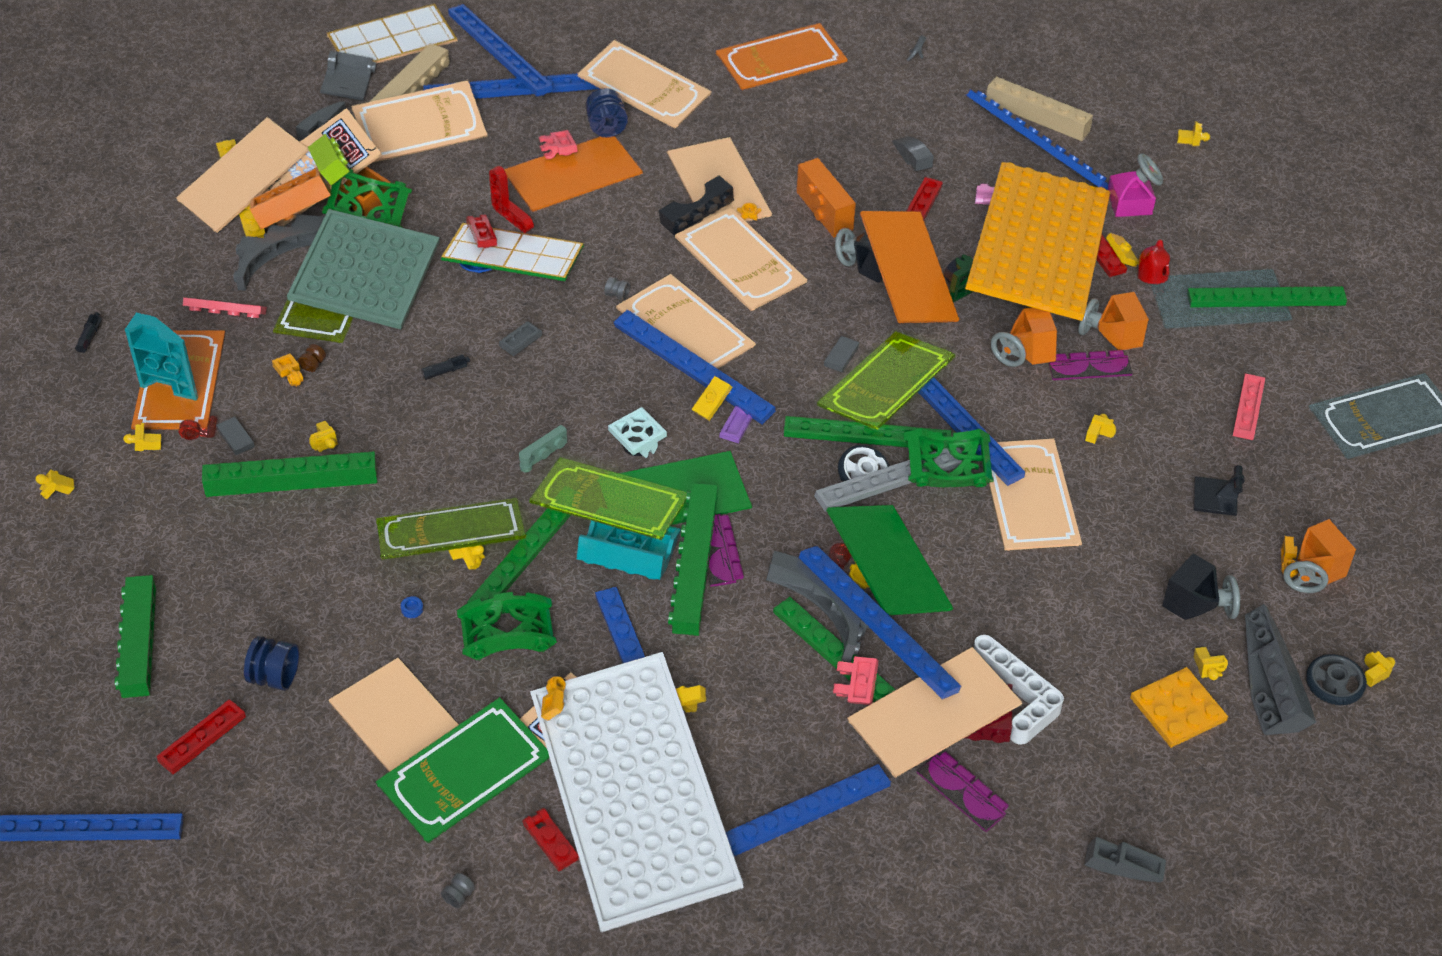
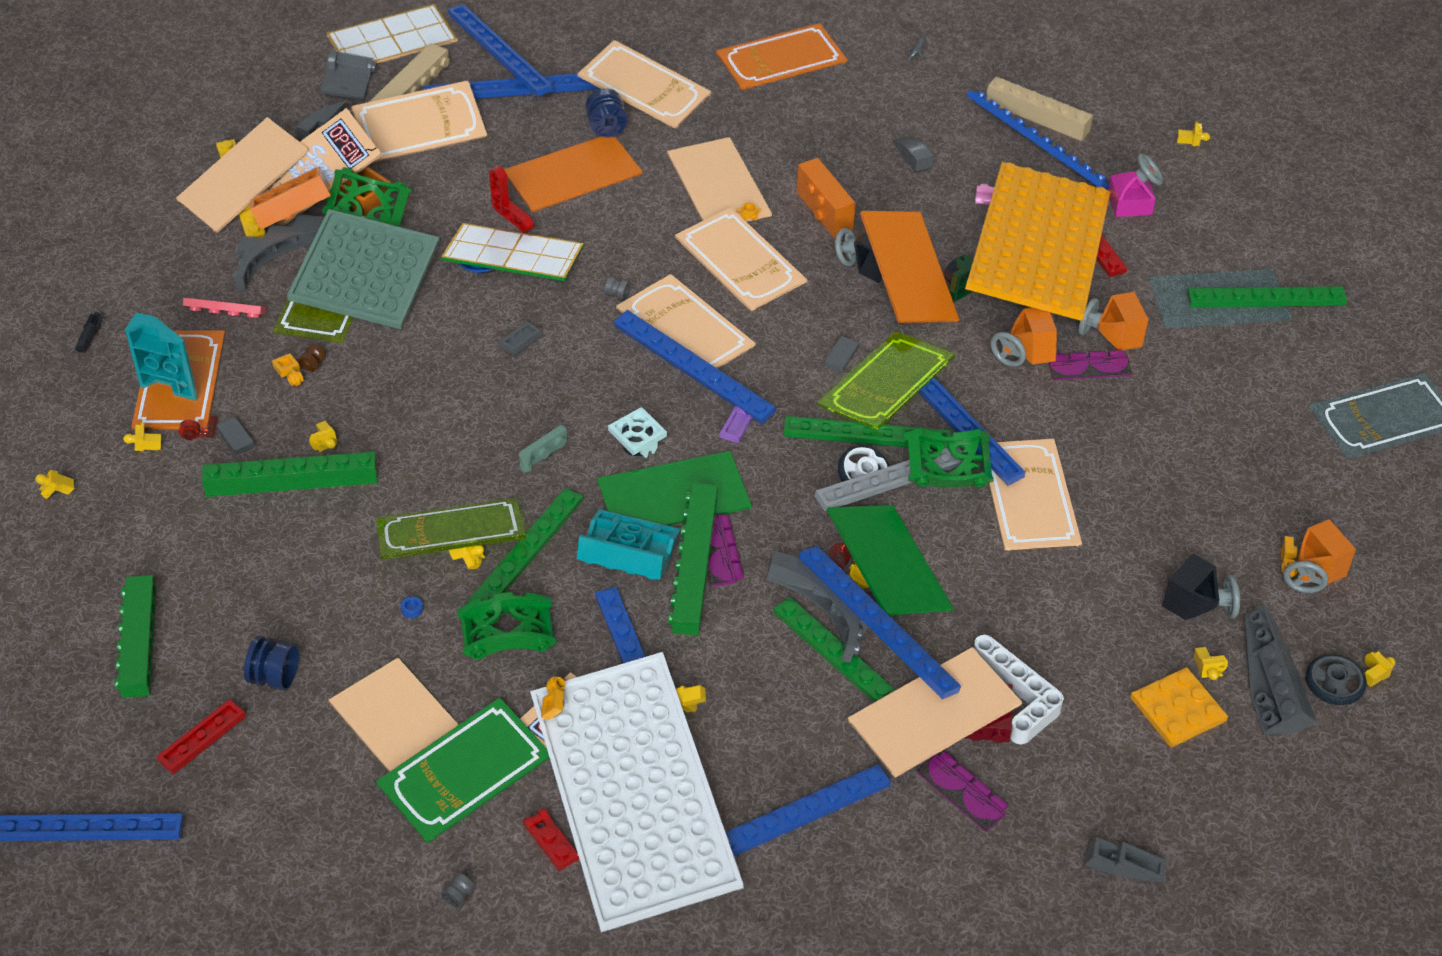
lime brick [308,134,350,185] -> none
black piece [421,354,470,380] -> none
red plate [466,214,497,248] -> none
clear neon green piece [529,457,687,540] -> none
coral plate [539,130,577,159] -> none
black arch [659,175,734,235] -> none
yellow plate [692,376,732,421] -> none
coral plate [833,656,879,705] -> none
red plate [906,177,943,220] -> none
yellow piece [1085,414,1116,444] -> none
yellow plate [1106,233,1139,267] -> none
red piece [1137,240,1171,284] -> none
black plate [1194,465,1245,516] -> none
coral plate [1232,373,1265,440] -> none

